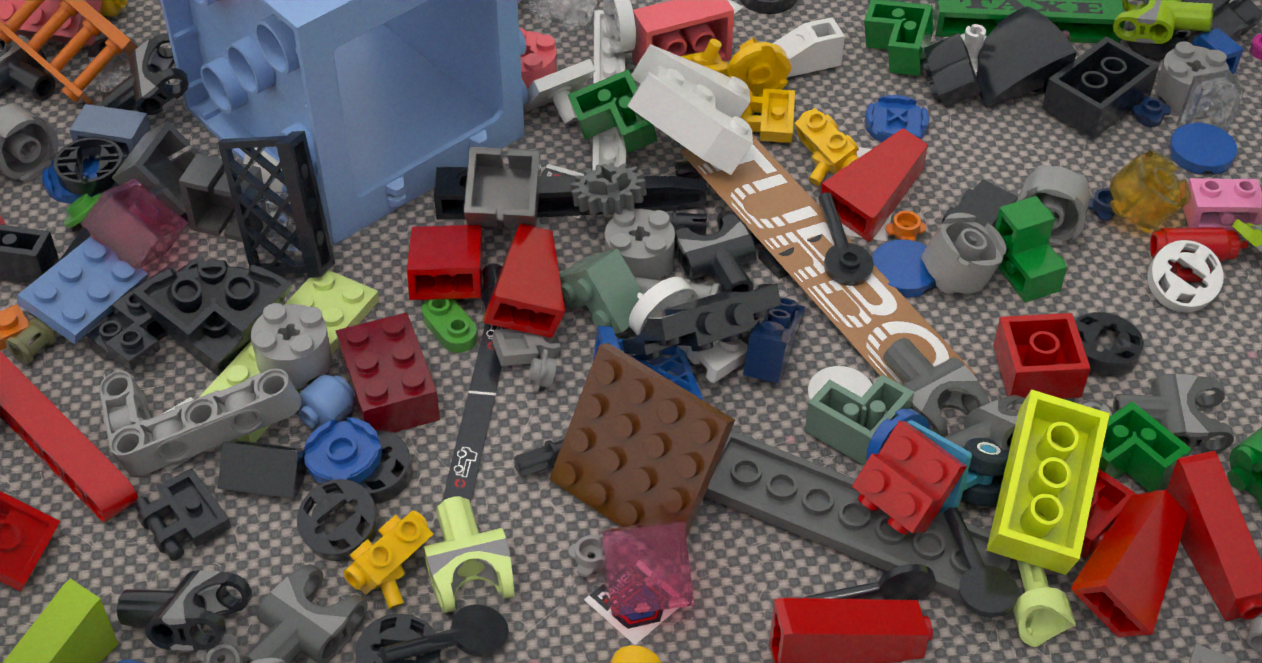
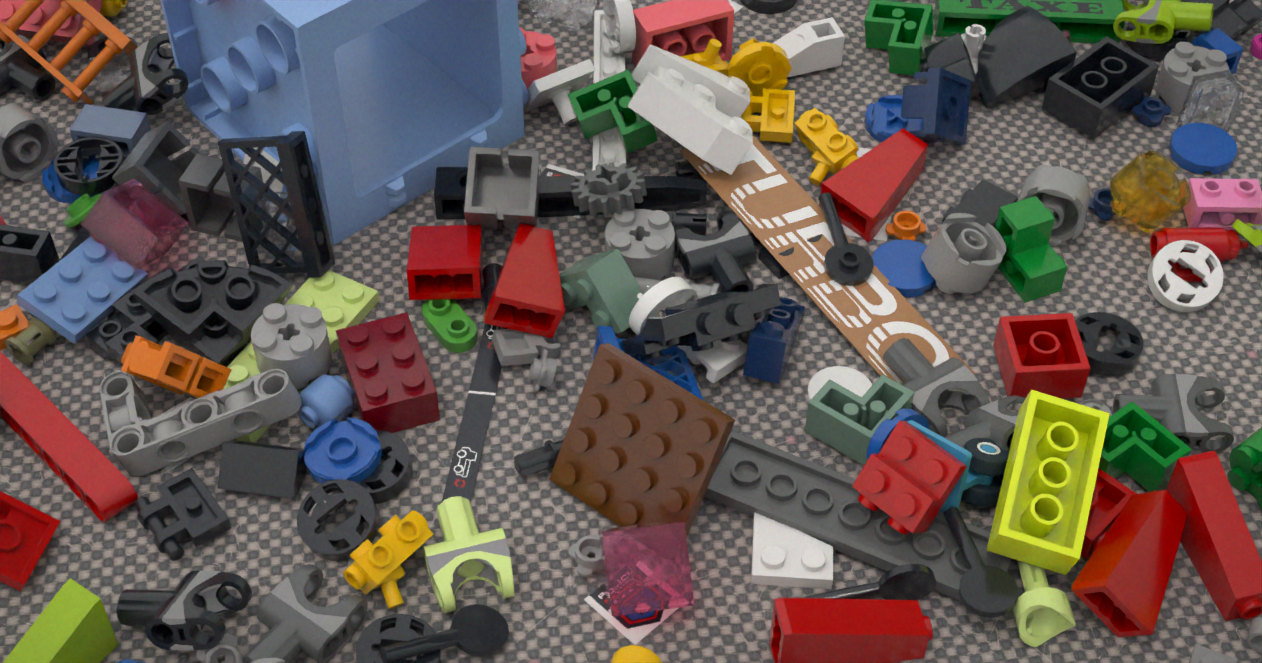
none -> orange hips [121,336,232,398]
none -> white wing [751,512,833,589]
none -> dark blue panel [901,67,971,145]

